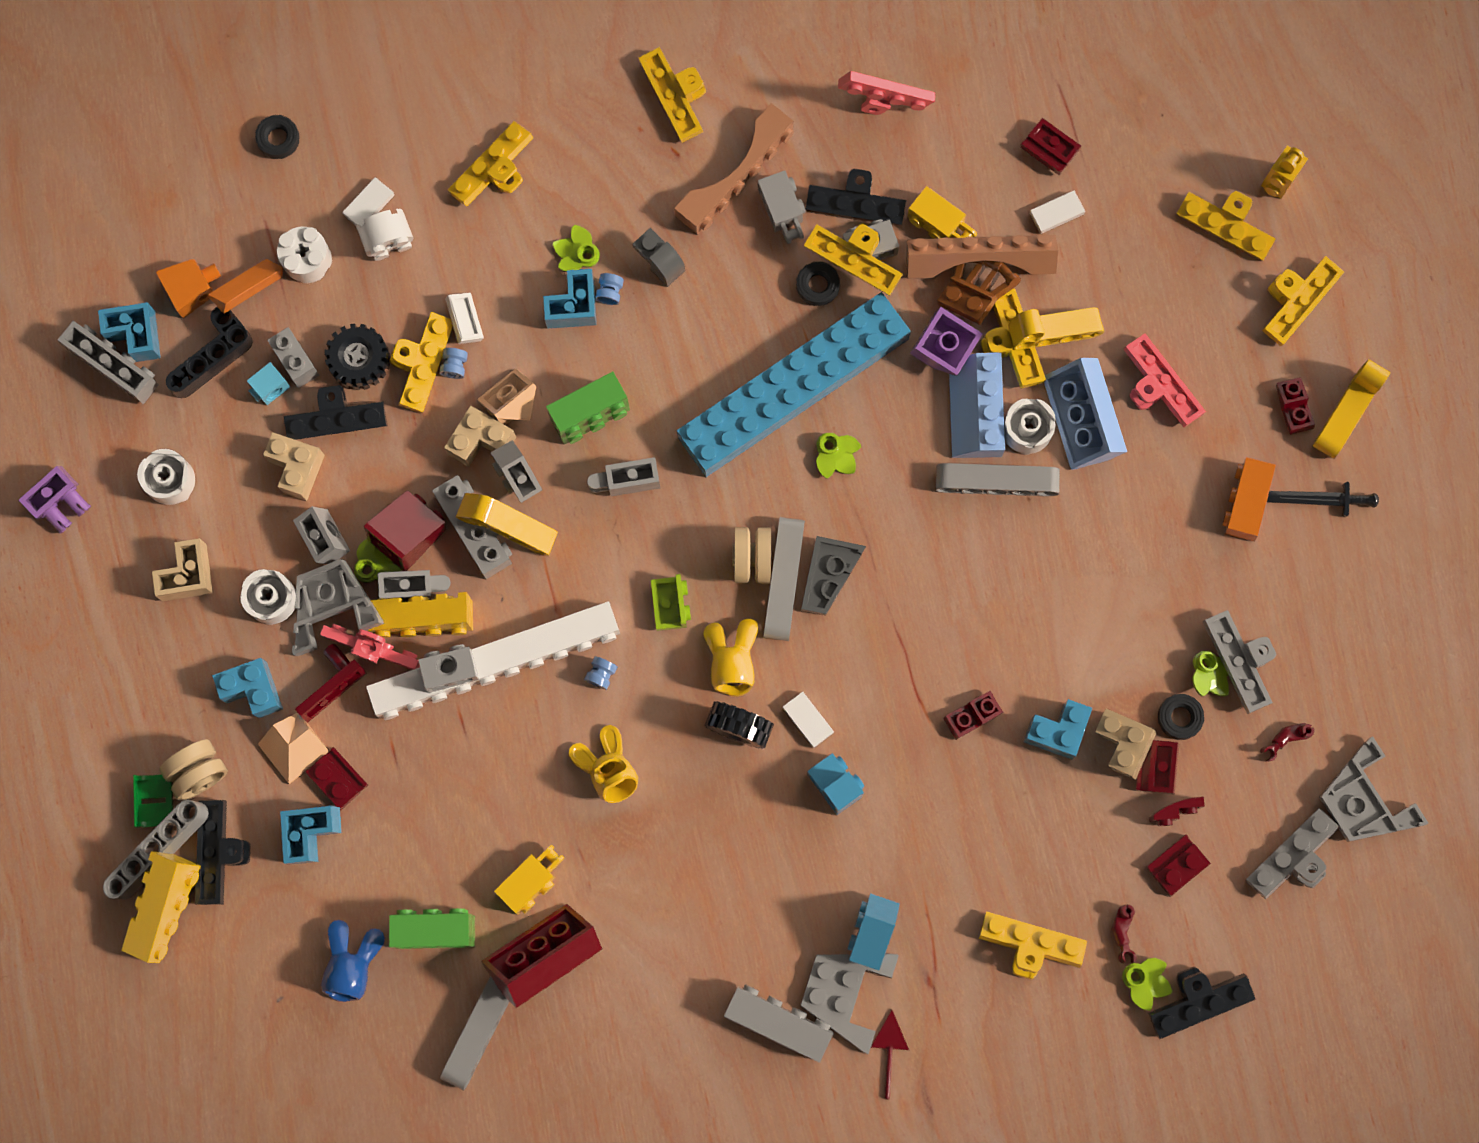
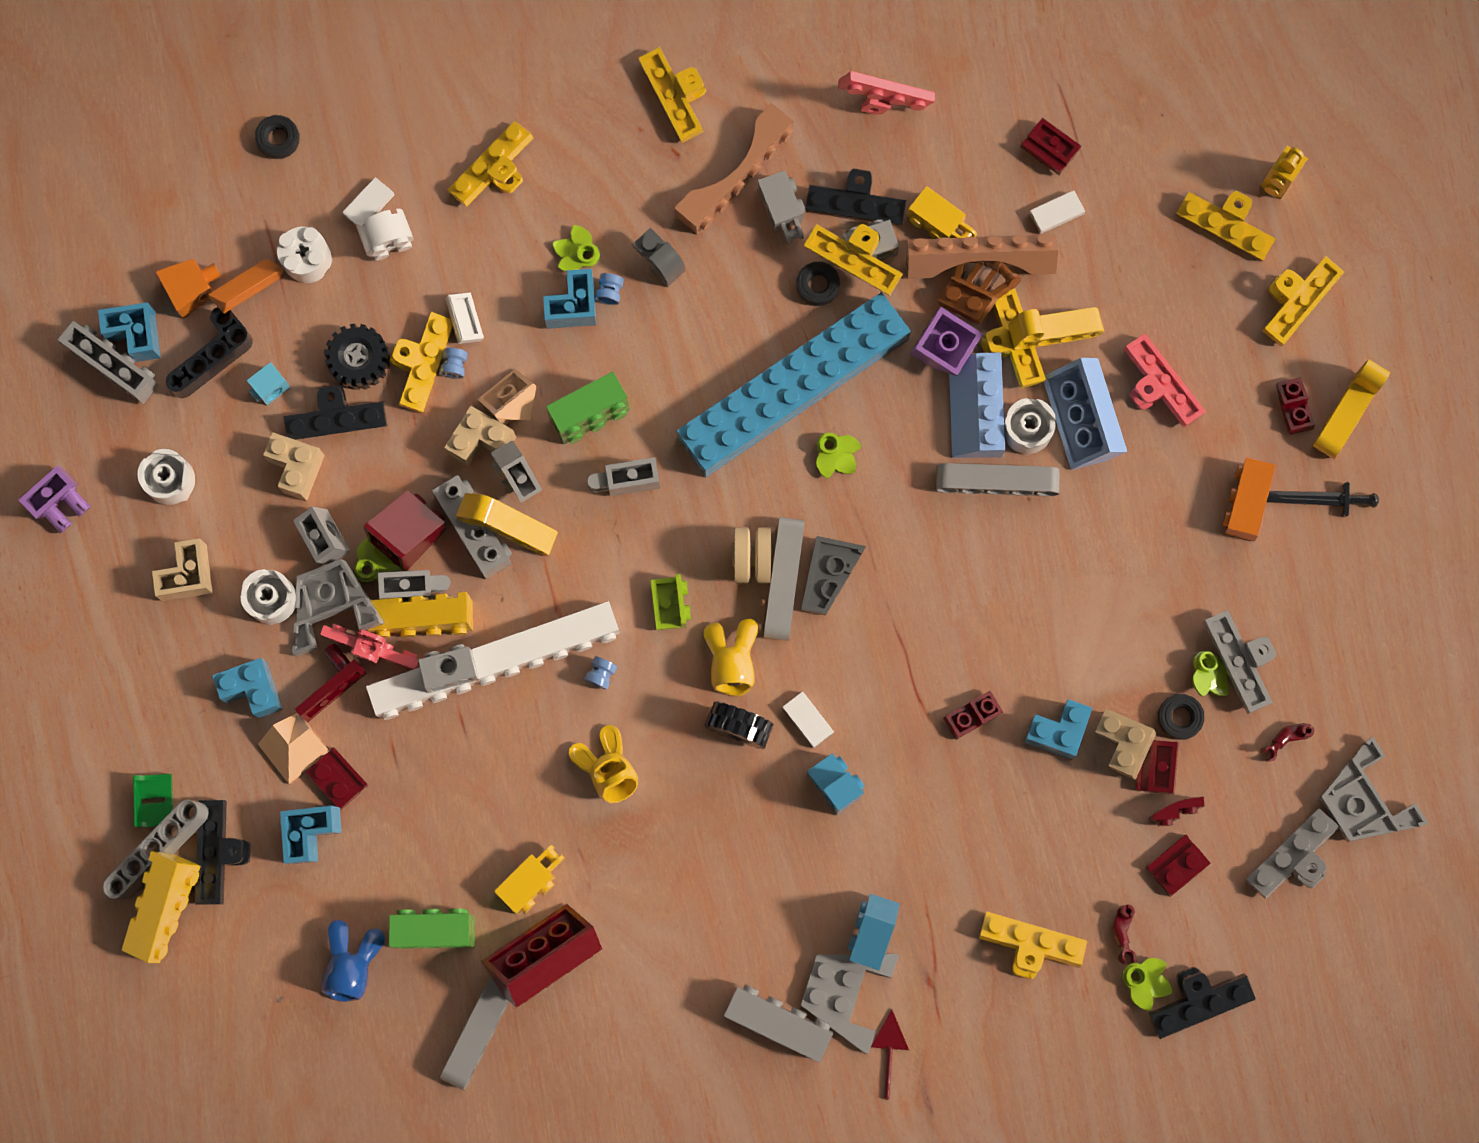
tan wheel [159,739,228,801] -> none
light grey brick [267,327,320,388] -> none

